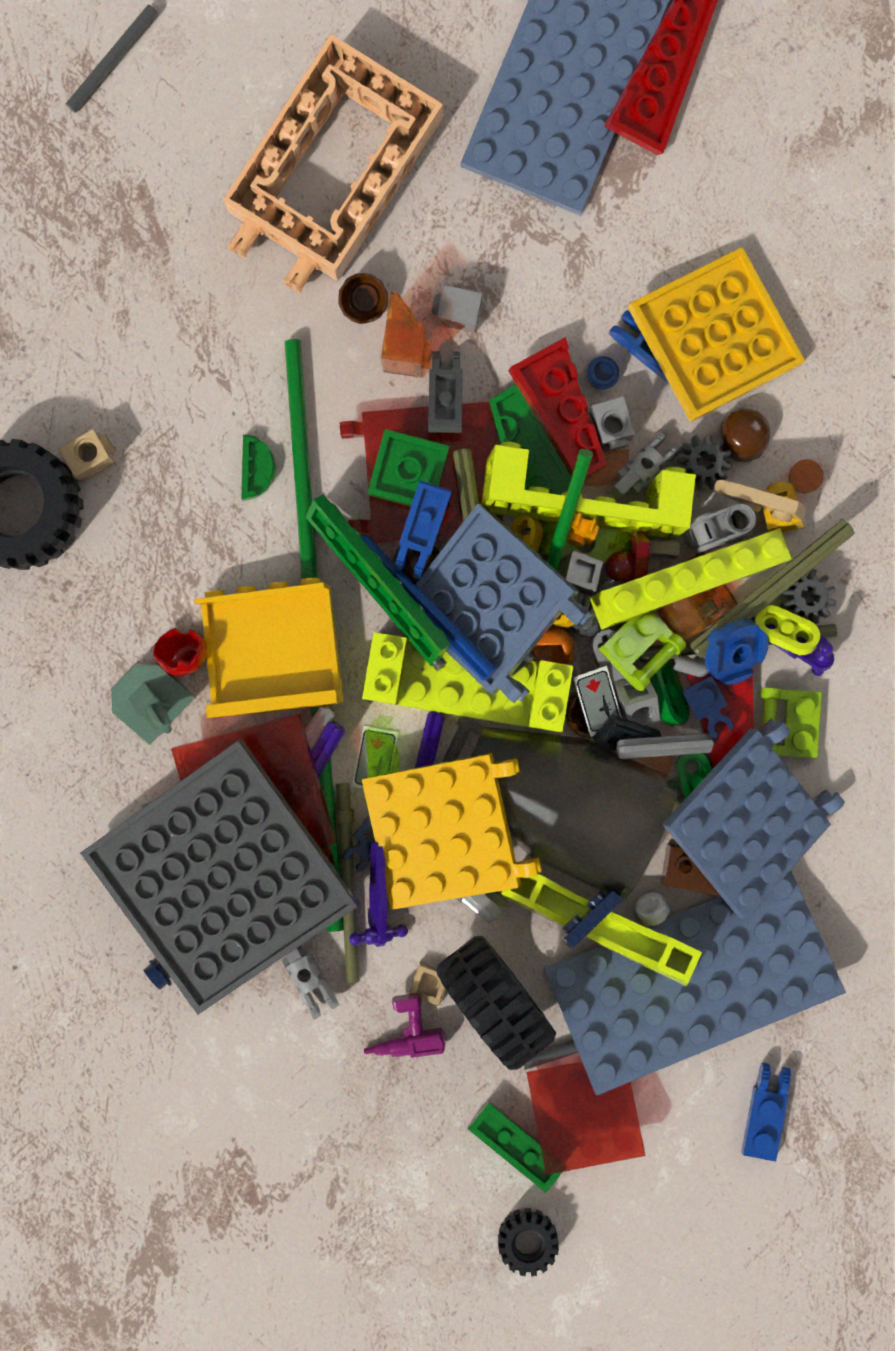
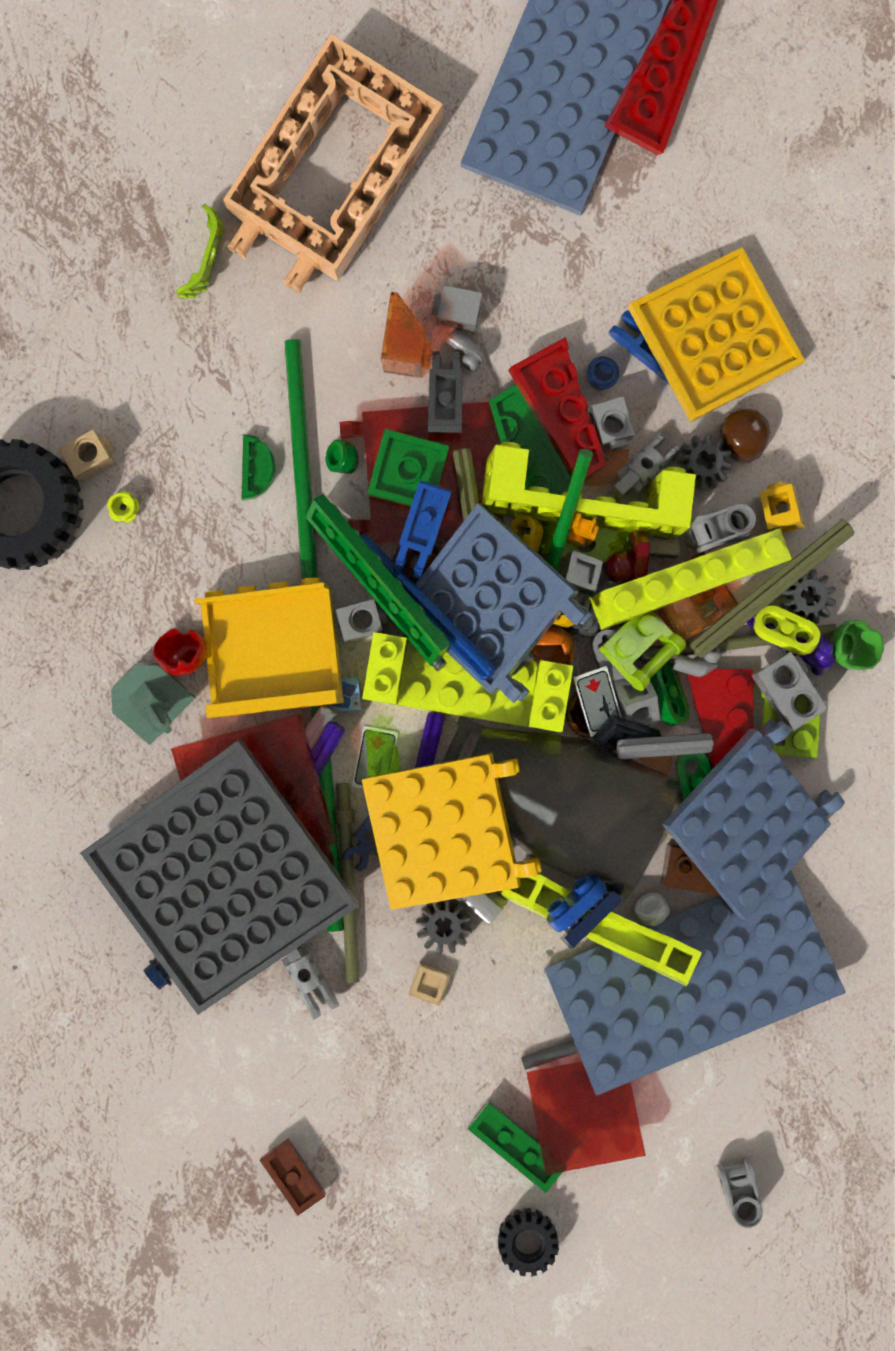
dark grey bar [65,4,158,113] -> none
reddish brown hair [338,273,388,324] -> none
dark purple piece [349,842,408,947] -> none
magenta piece [364,993,447,1058] -> none
black tyre [436,936,556,1070] -> none
dark blue plate [682,676,734,739] -> none
blue plate [705,618,768,685] -> none
tan hinge [714,480,807,523] -> none
blue hinge [741,1063,791,1162] -> none
clear orange tile [788,459,824,494] -> none
none -> neon yellow plate [107,491,140,523]
none -> lime piece [176,203,226,299]
none -> copper plate [260,1138,326,1216]
none -> green tile [325,440,359,474]
none -> tile [327,677,362,712]
none -> light grey brick [335,599,388,643]
none -> dark grey gear [416,899,472,954]
none -> light grey arm [445,328,484,371]
none -> blue plate [546,875,607,932]
none -> light grey piece [716,1157,763,1228]
none -> light grey brick [751,652,828,731]
none -> bright green hair [831,620,884,670]

